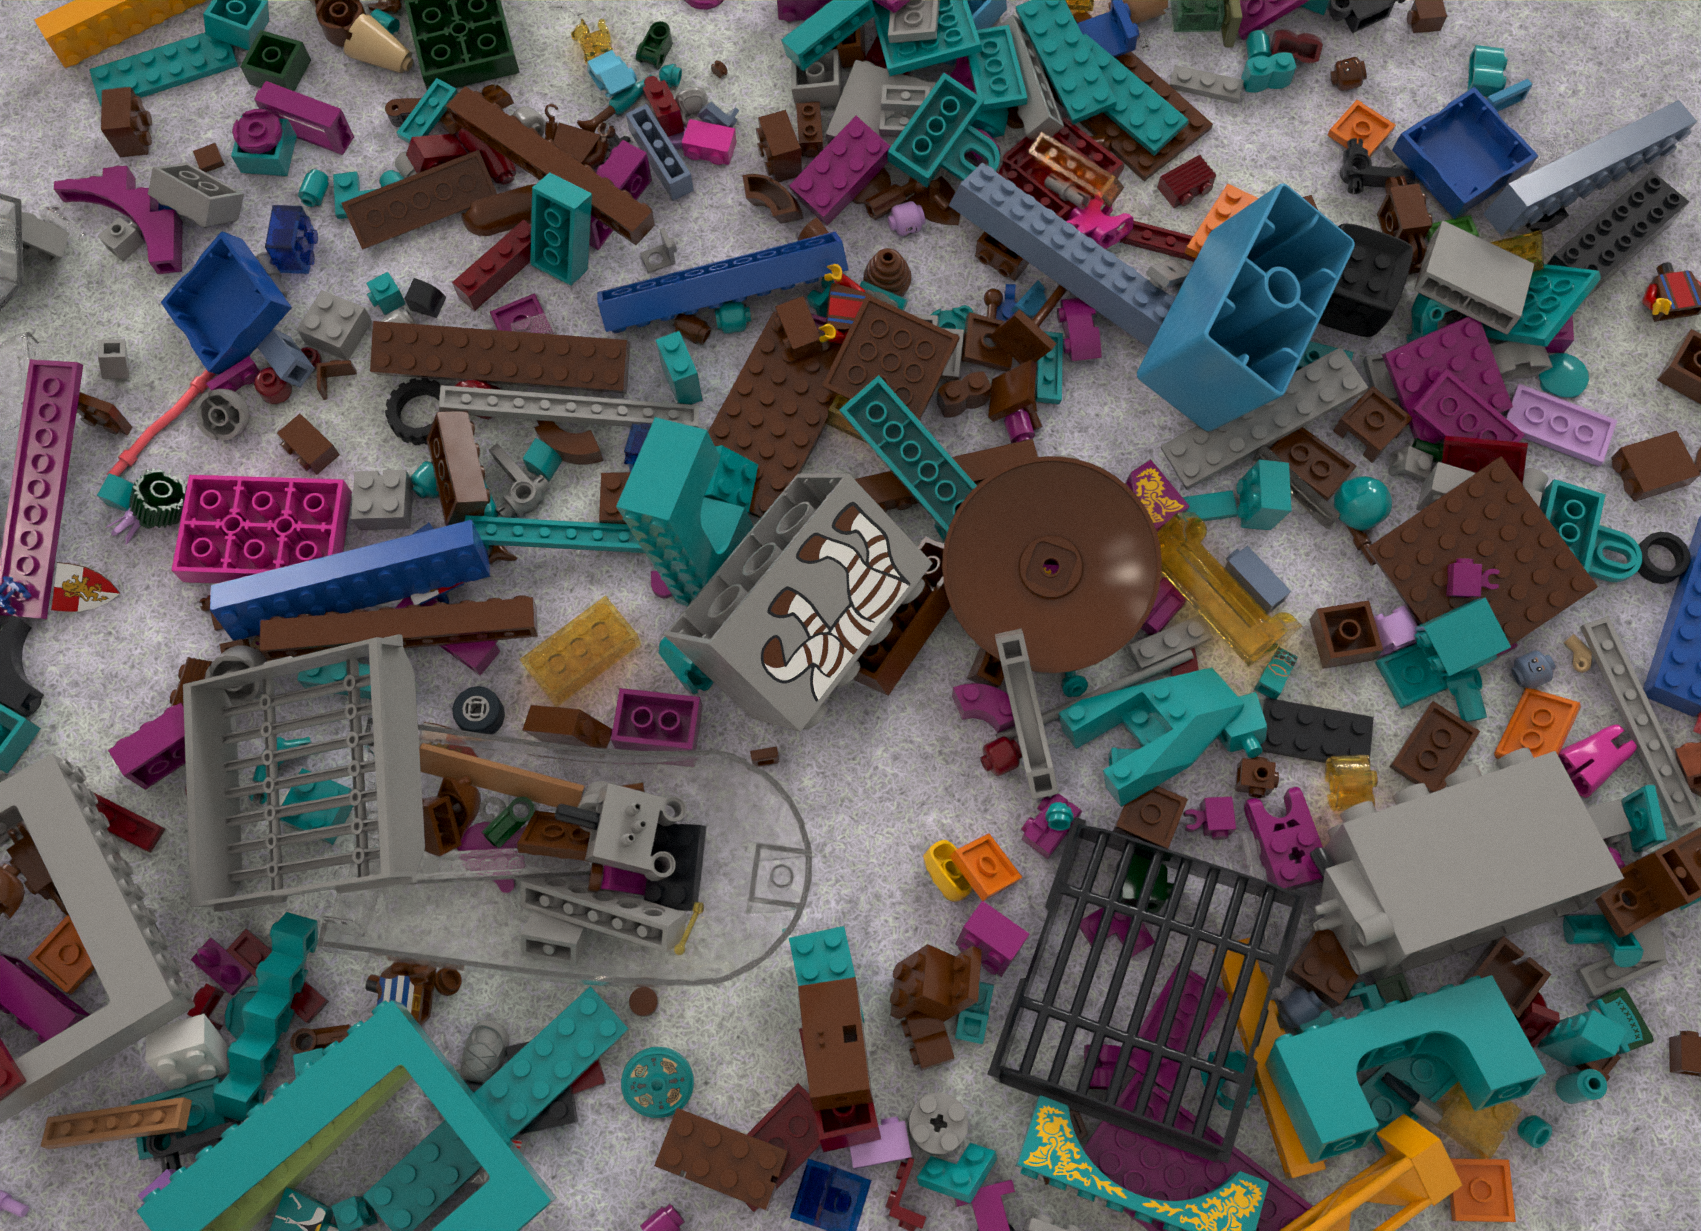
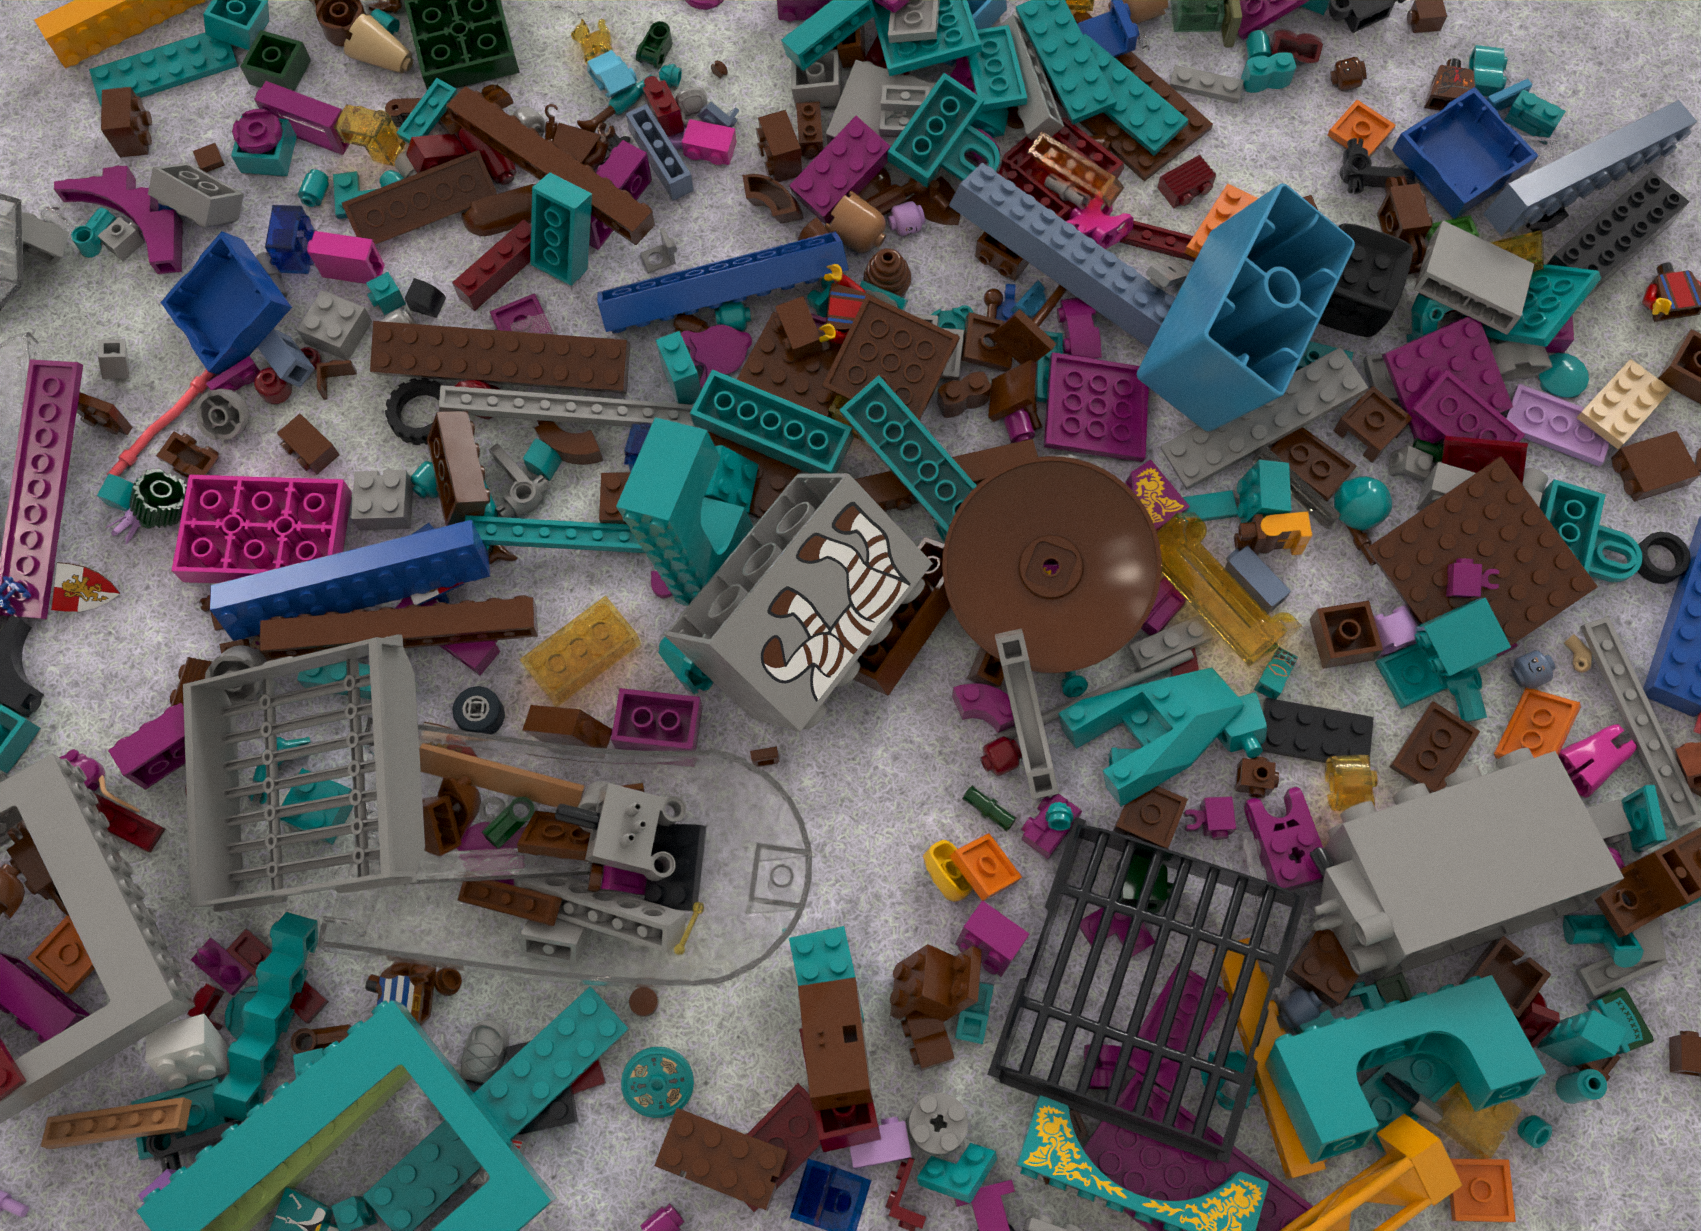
none -> magenta animal [59,749,140,812]
none -> teal piece [71,207,117,258]
none -> reddish brown cylinder [156,431,219,478]
none -> dark pink brick [307,231,385,284]
none -> clear yellow brick [334,104,406,166]
none -> reddish brown tile [457,873,562,926]
none -> magenta tile [681,325,752,389]
none -> teal brick [690,370,854,474]
none -> medium nougat cylinder [825,191,886,253]
none -> dark green pin [962,785,1017,832]
none -> magenta plate [1044,352,1149,462]
none -> hips [1234,512,1312,556]
none -> reddish brown torso [1424,58,1475,111]
none -> teal brick [1504,89,1566,143]
none -> tan plate [1576,359,1672,450]

